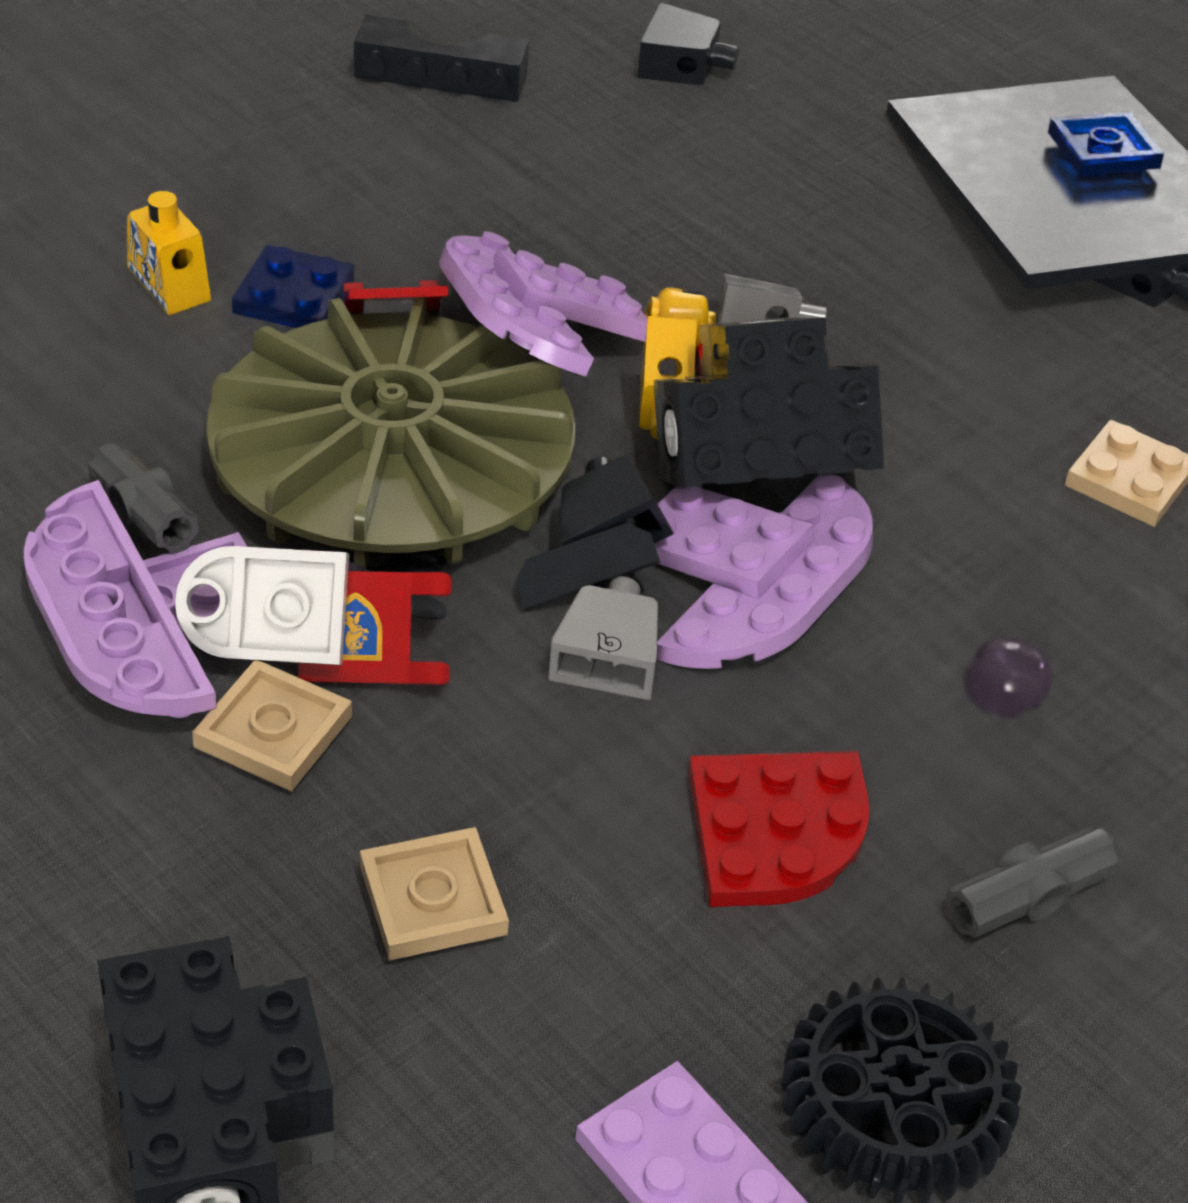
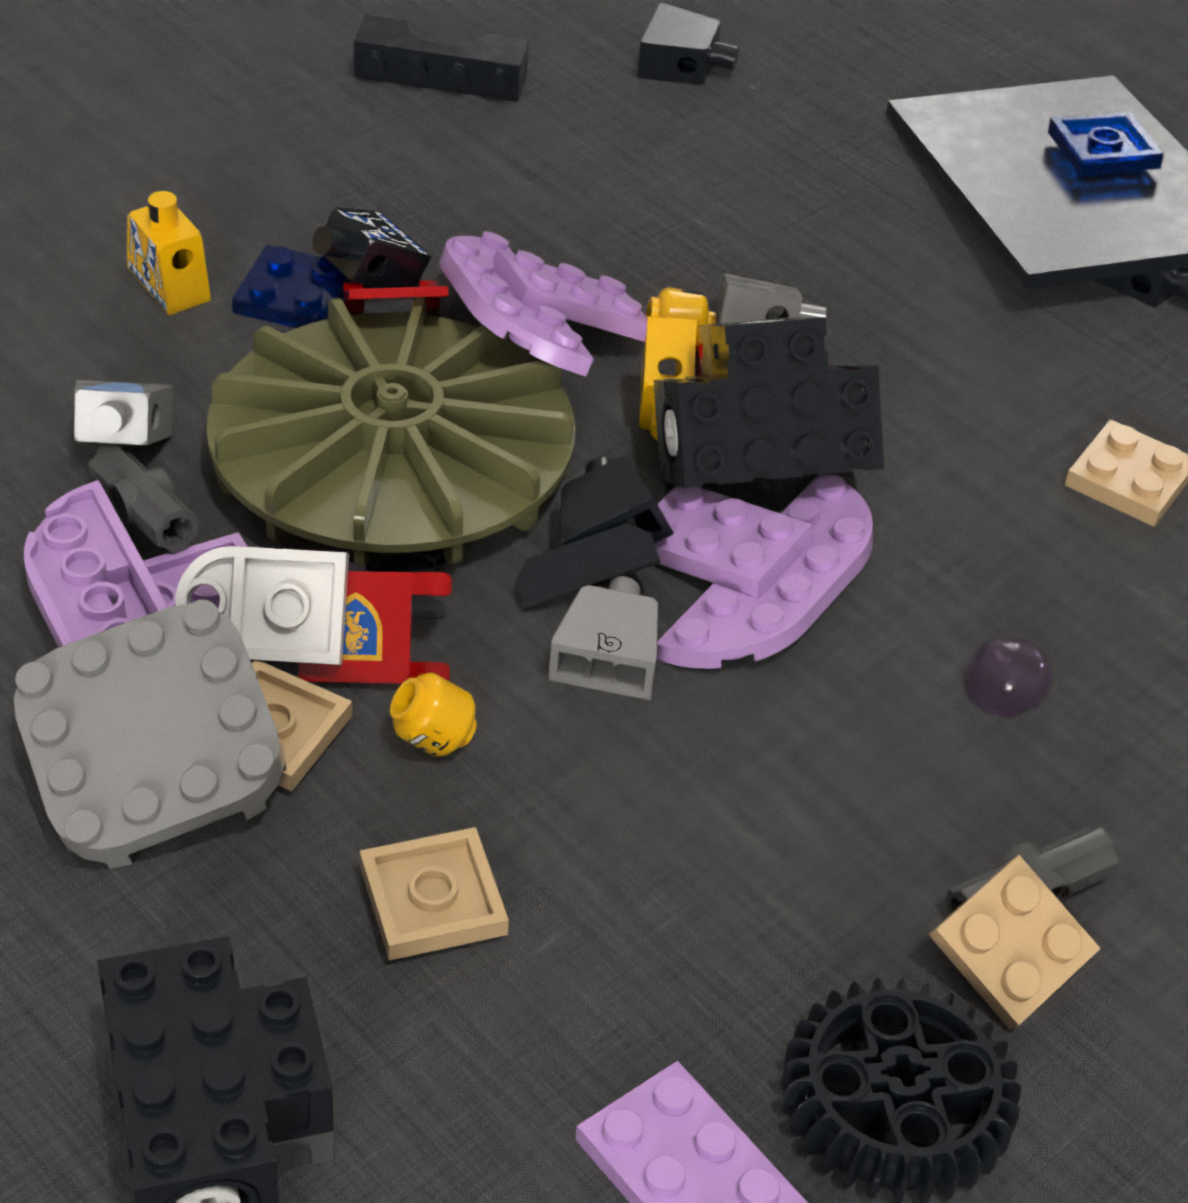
red plate [688,751,869,907] -> none
none -> light grey plate [14,600,287,869]
none -> torso [74,380,174,445]
none -> black torso [312,207,432,288]
none -> yellow head [390,672,477,757]
none -> tan plate [928,855,1101,1030]

